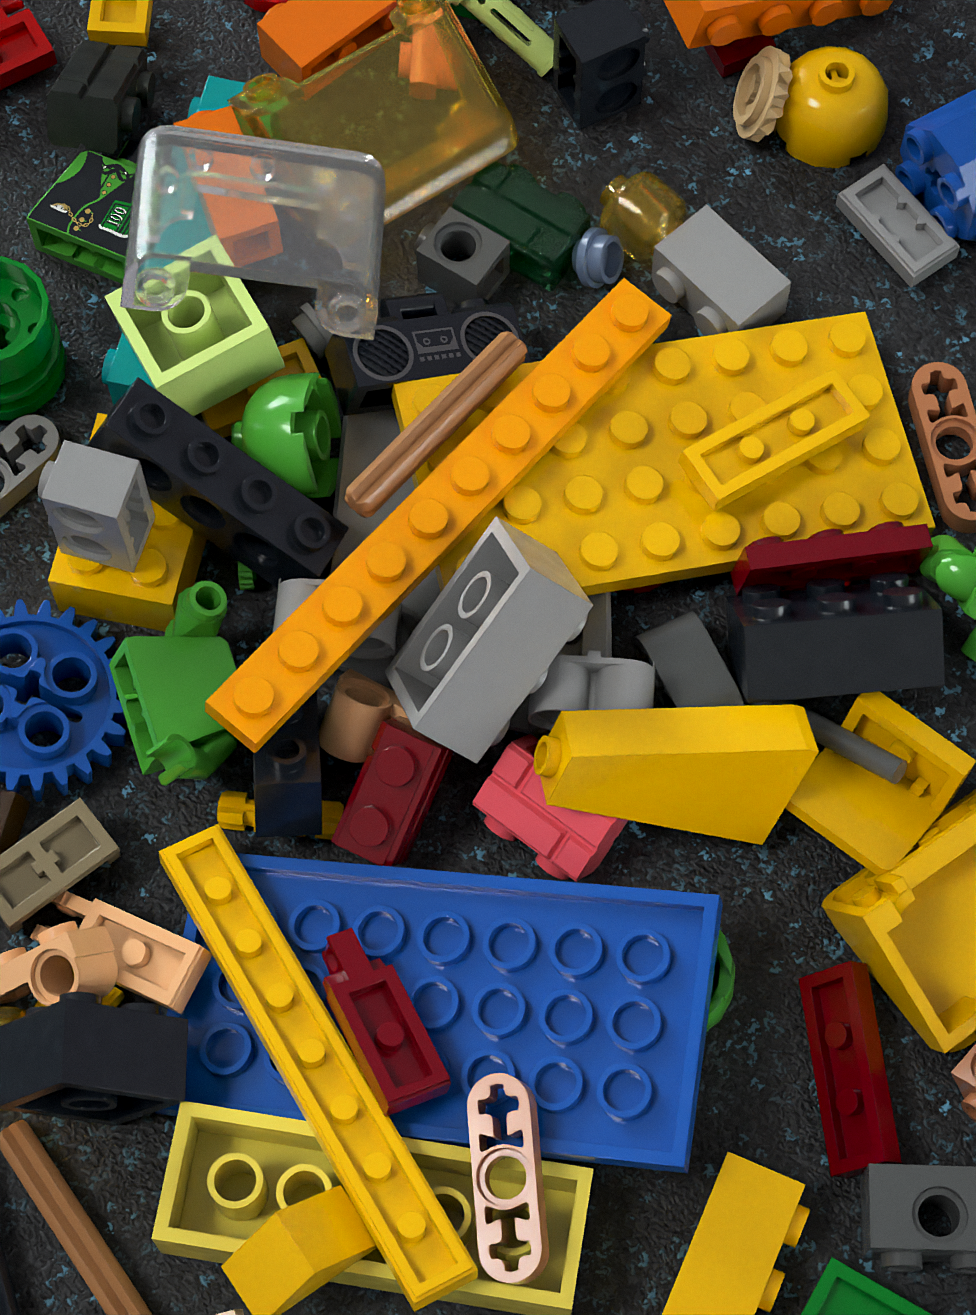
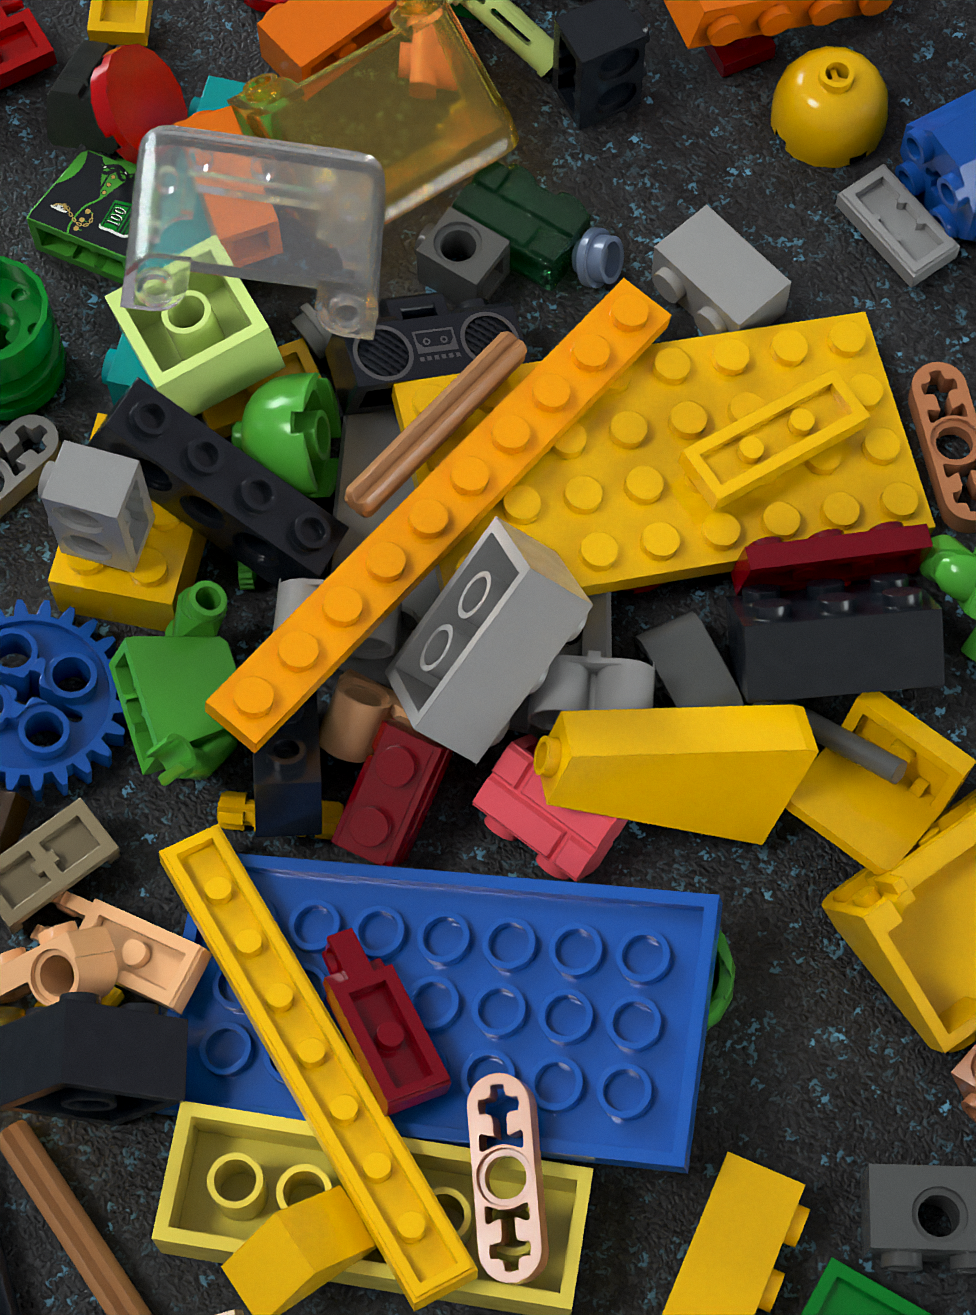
clear yellow head [599,171,687,260] -> none
tan gear [733,46,793,142] -> none
dark red plate [798,961,902,1178] -> none
none -> red tile [90,44,188,167]

